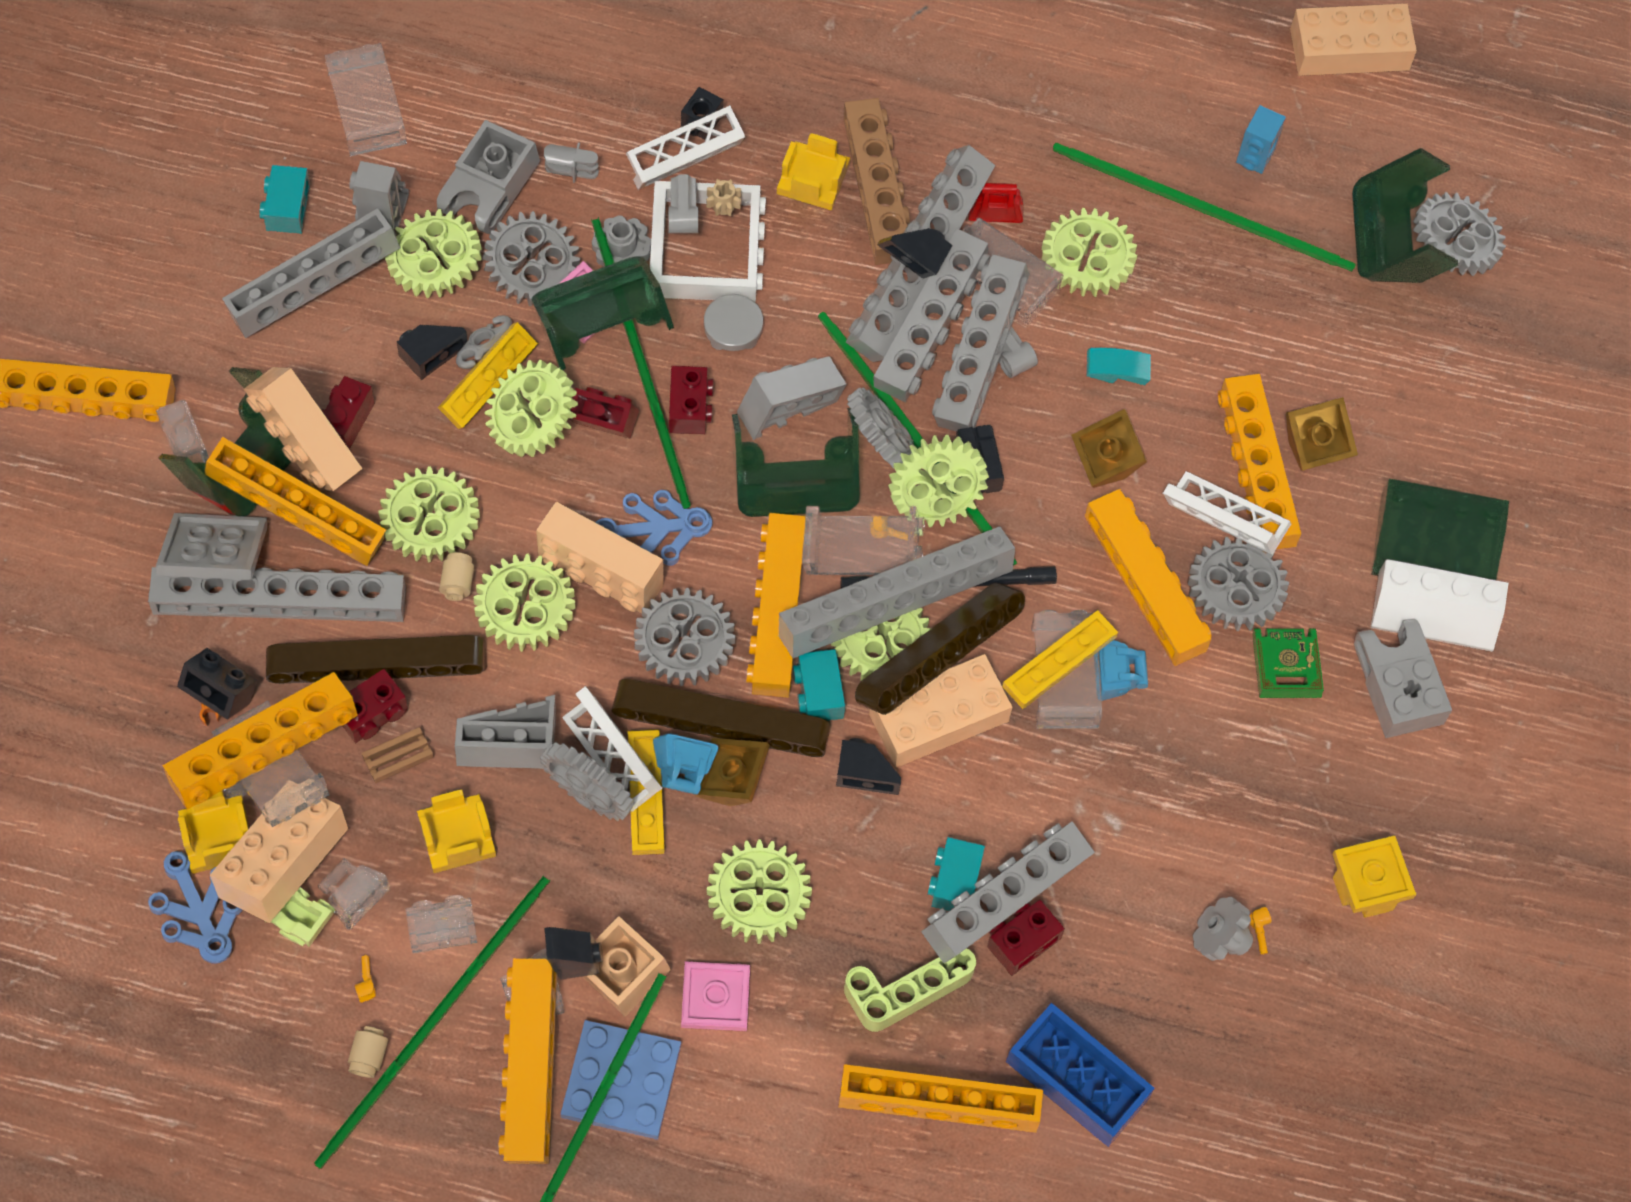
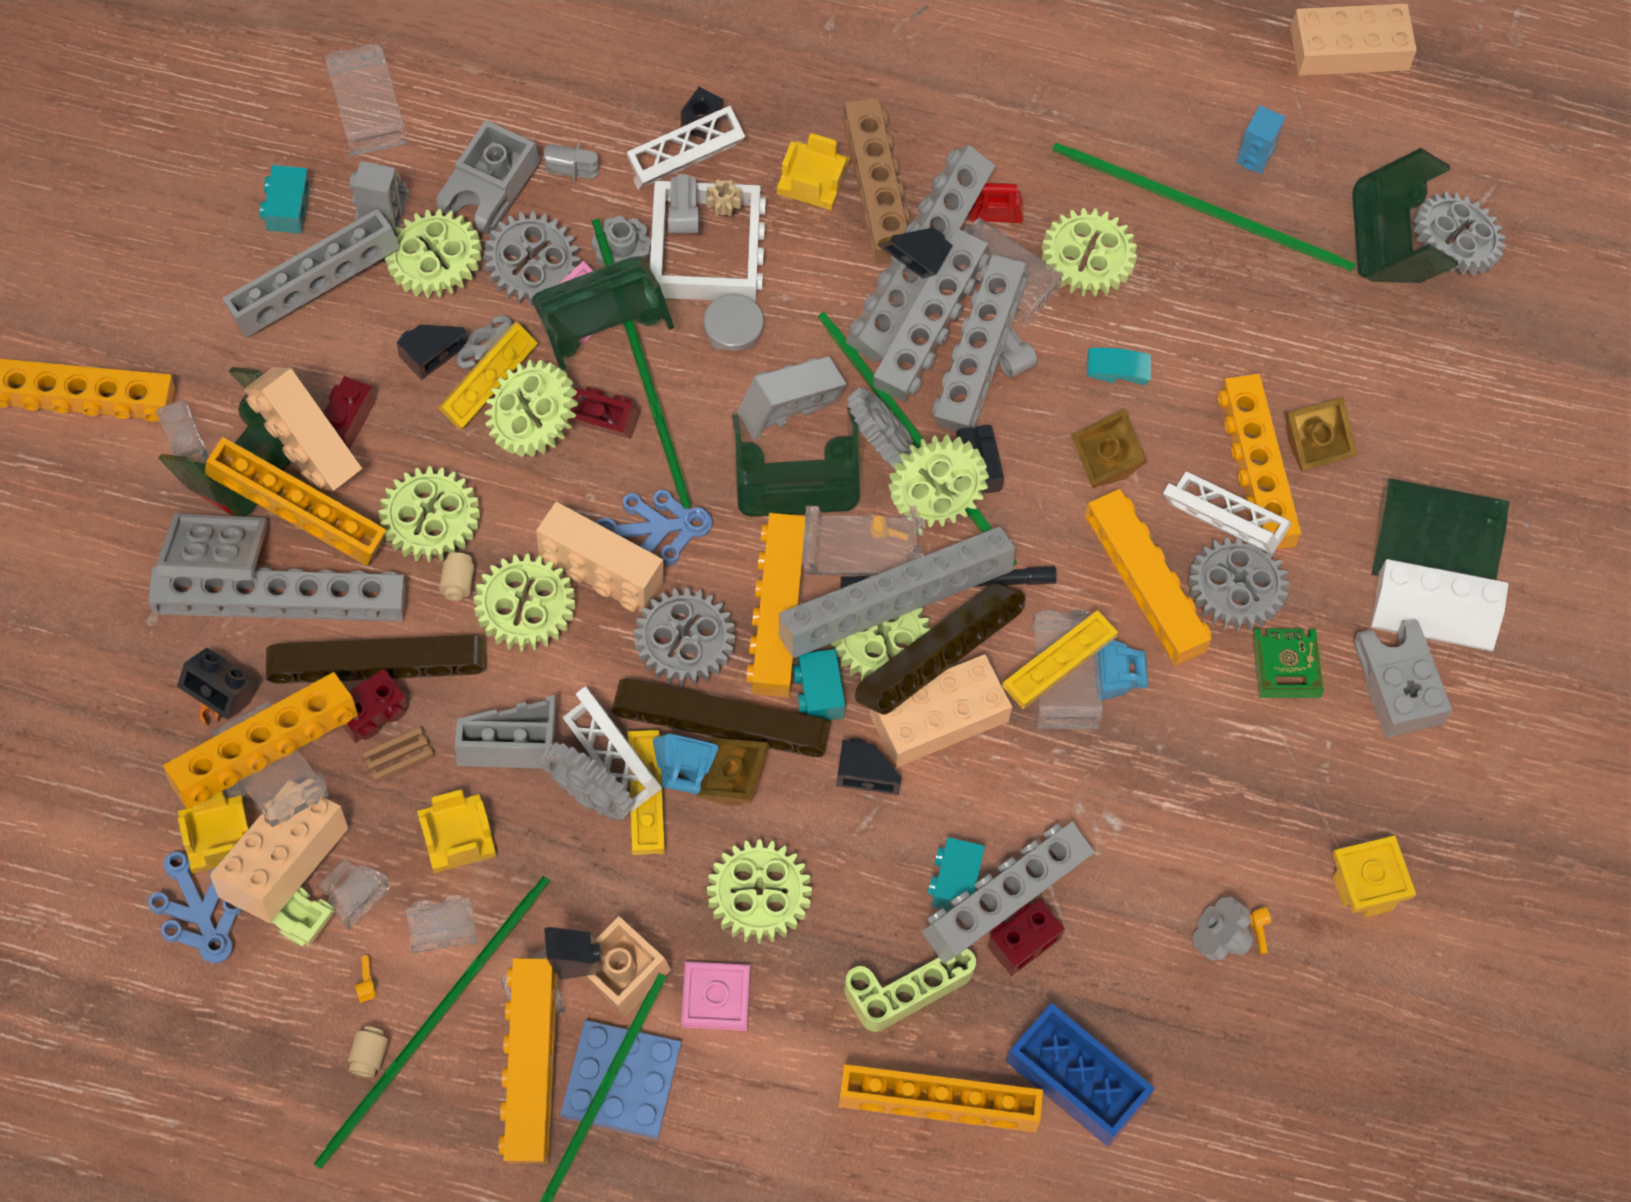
dark red brick [669,366,713,435] -> none

